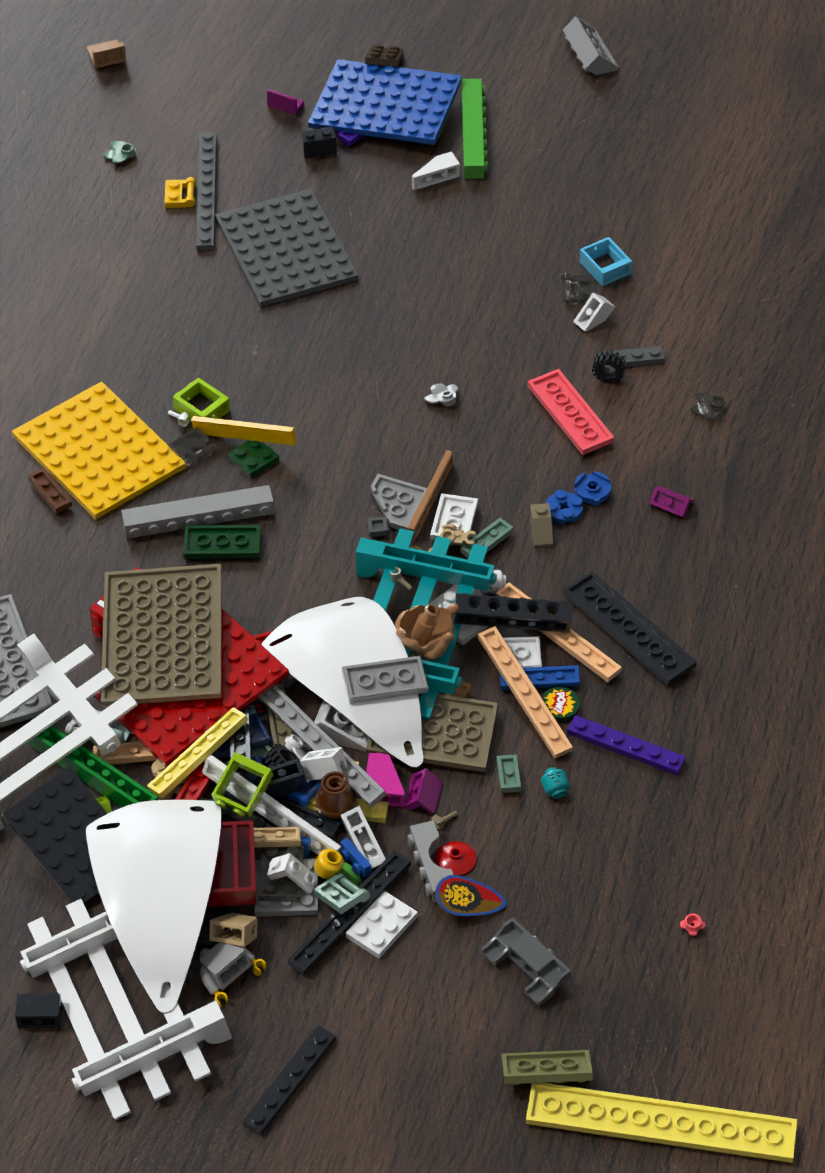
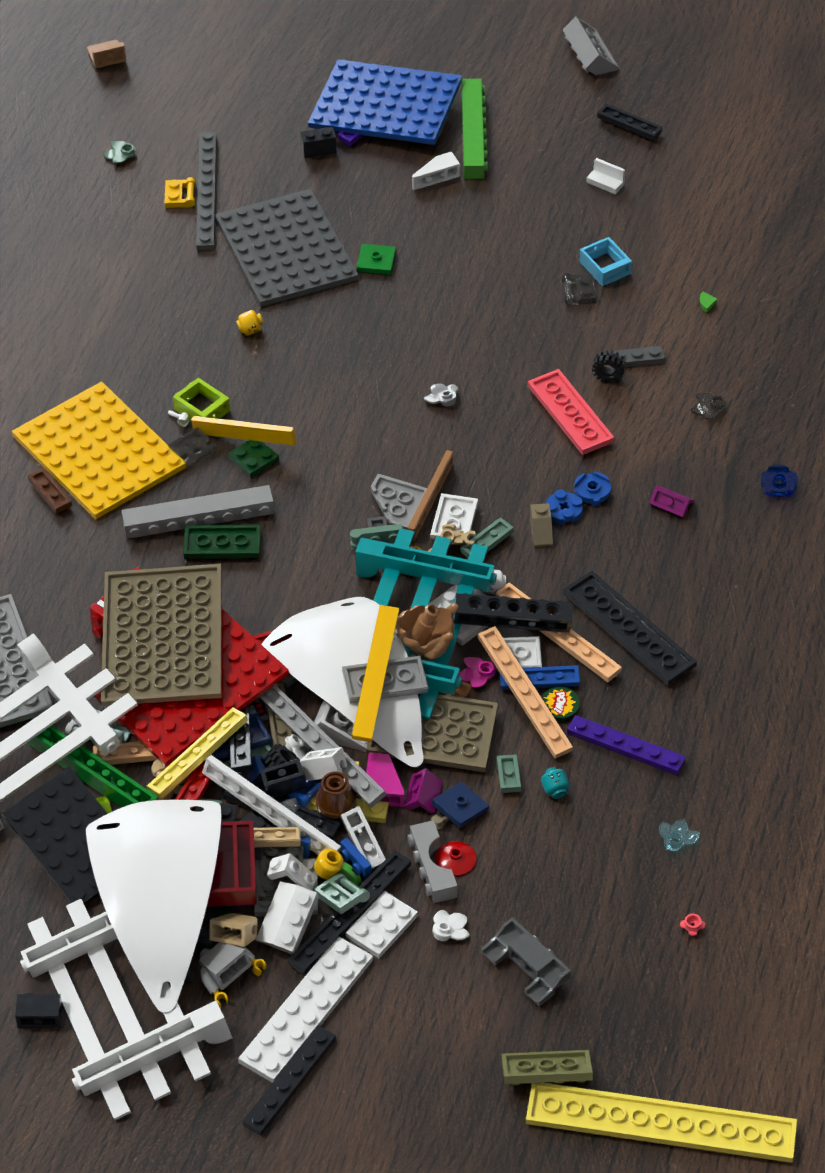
lime window [212,752,274,818] -> none
magenta panel [267,89,304,115] -> none
dark brown plate [365,45,404,66] -> none
dark tan hand [390,567,413,591] -> none
shield [435,875,506,917] -> none
white slope [573,293,615,332] -> none
none -> yellow head [236,310,264,336]
none -> white plate [238,937,373,1083]
none -> white slope [256,882,319,955]
none -> clear hinge [281,798,298,813]
none -> sand green plate [350,524,403,550]
none -> yellow tile [352,605,399,743]
none -> green plate [356,244,396,275]
none -> dark blue plate [432,782,490,828]
none -> white plate [432,910,470,941]
none -> dark pink plate [459,657,496,688]
none -> white panel [587,158,625,194]
none -> black plate [597,104,663,141]
none -> clear light blue plate [658,819,700,851]
none -> bright green tile [700,292,717,313]
none -> clear blue plate [760,465,798,497]

